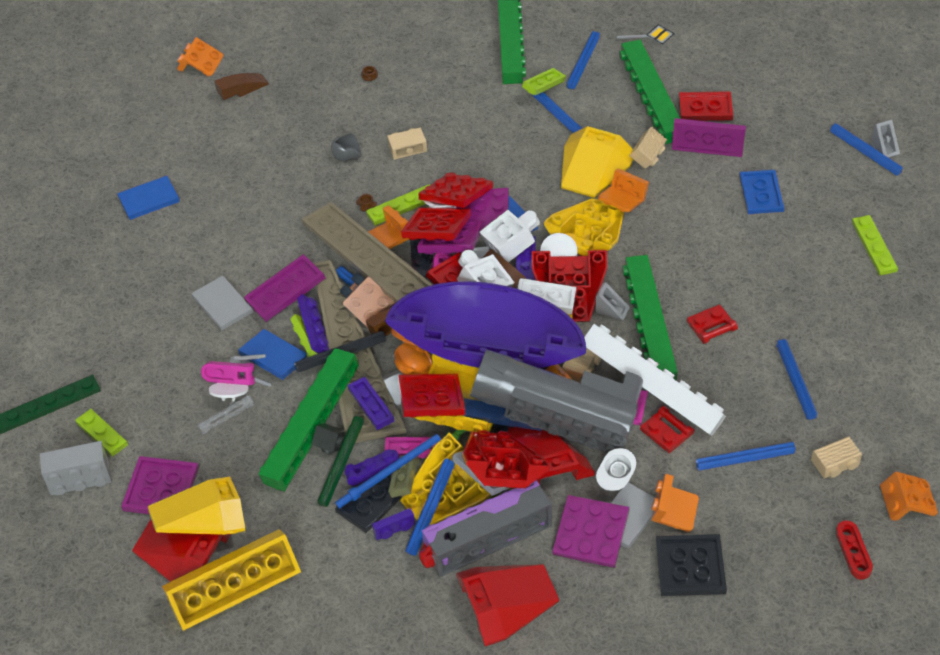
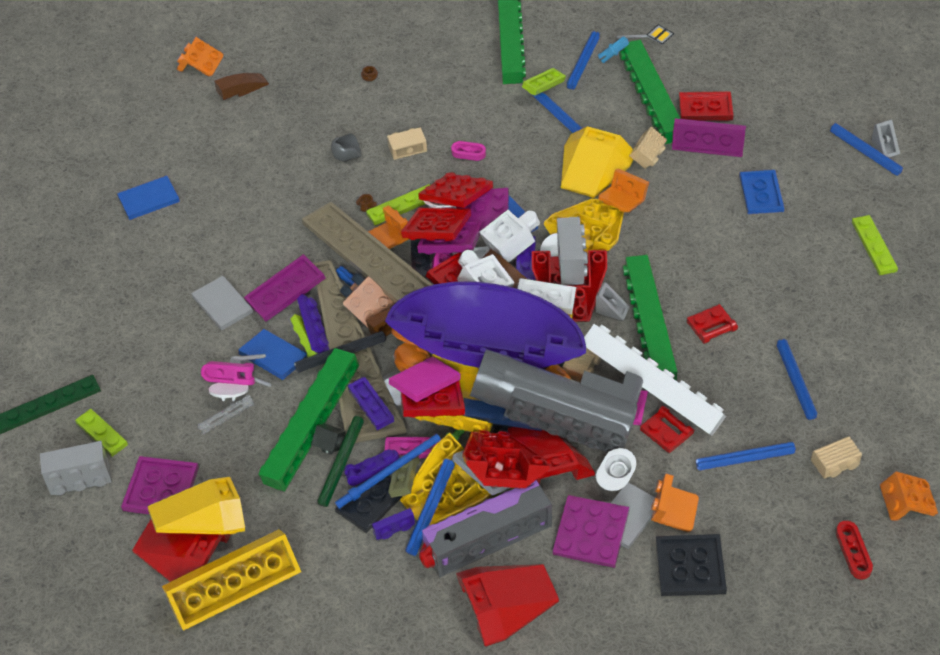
none -> dark pink tile [389,356,461,402]
none -> dark pink plate [451,141,486,161]
none -> light grey brick [557,217,588,285]
none -> dark azure axle [598,36,629,63]

